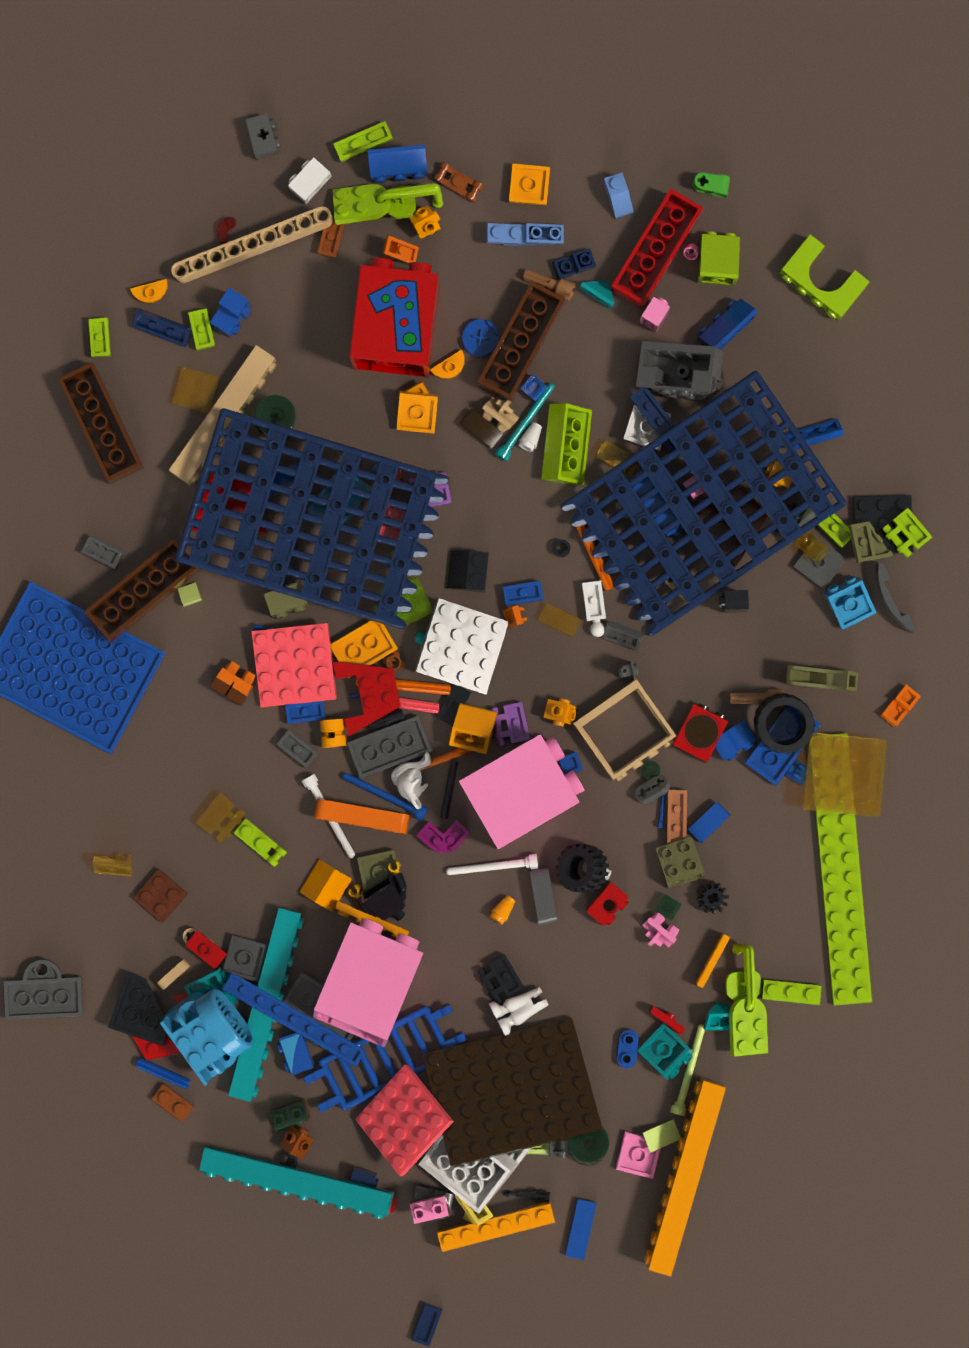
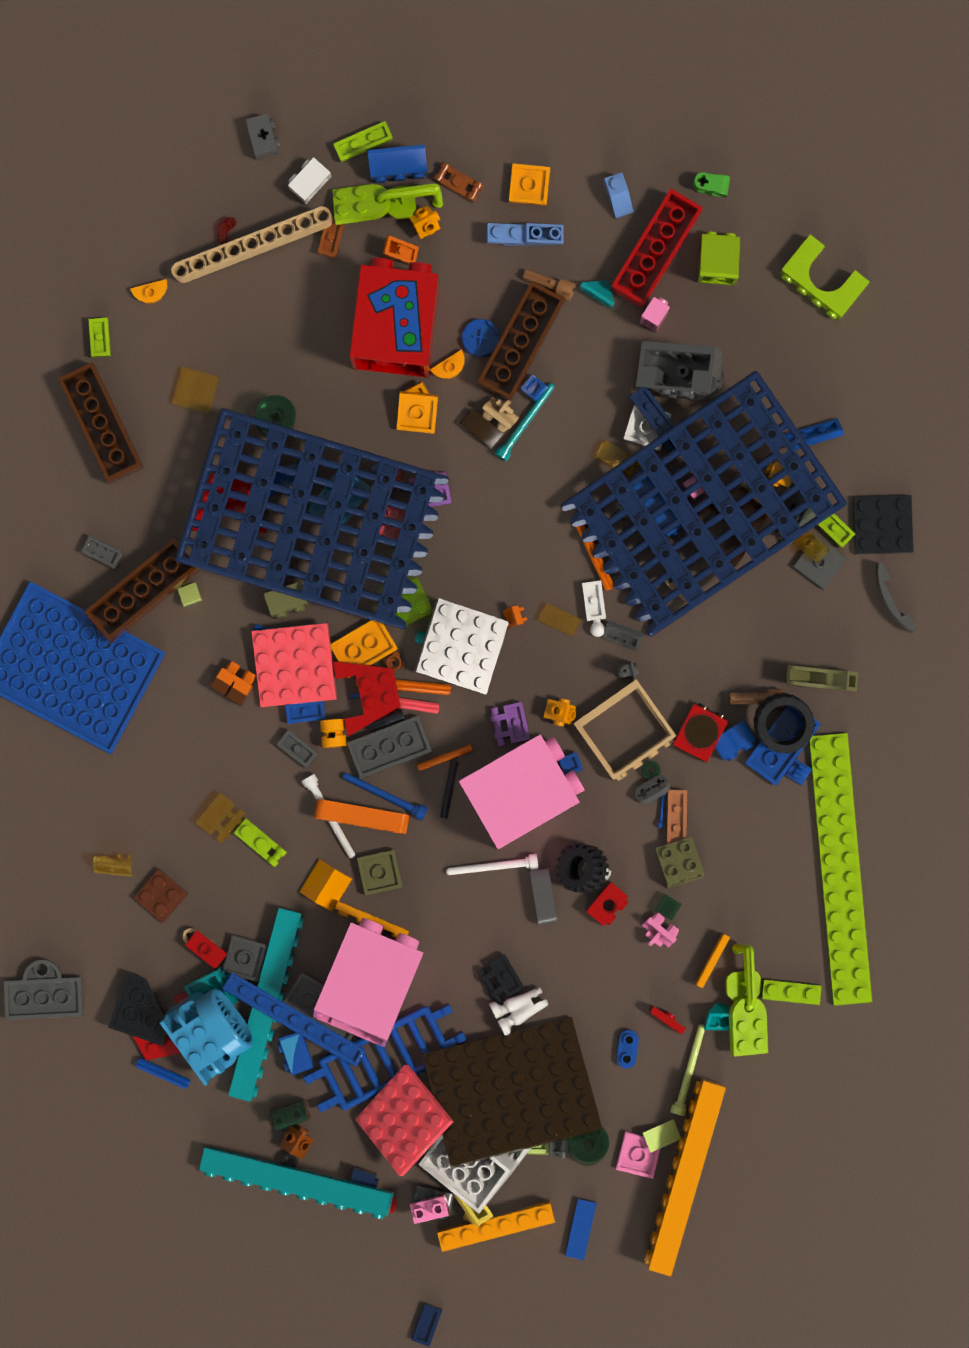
dark blue plate [132,308,192,347] -> none
dark orange plate [152,1083,194,1122] -> none
tan beam [157,959,190,990] -> none
tan brick [169,345,277,486] -> none
lime plate [188,308,216,351] -> none
blue brick [210,287,252,338] -> none
black torso [348,860,407,921] -> none
white piece [391,752,431,809] -> none
magenta plate [416,820,471,853] -> none
black plate [436,685,471,726] -> none
black slope [447,550,489,593] -> none
light orange slope [449,703,497,754] -> none
light orange cone [490,895,516,925] -> none
blue plate [503,581,544,606] -> none
black piece [504,1189,550,1202] -> none
white cone [519,422,542,452] -> none
lime slope [541,403,592,485] -> none
dark blue slope [552,248,596,280] -> none
black bush [553,540,570,557] -> none
teal plate [637,1023,694,1079] -> none
bright pink hinge [683,243,700,260] -> none
blue slope [688,801,731,843] -> none
black gear [696,882,729,914] -> none
blue slope [698,298,758,350] -> none
black brick [719,590,749,613] -> none
clear yellow plate [803,733,887,817] -> none
dark azure plate [824,576,876,630] -> none
olive wing [849,521,893,563] -> none
orange slope [880,684,921,728] -> none
lime plate [882,508,932,558] -> none

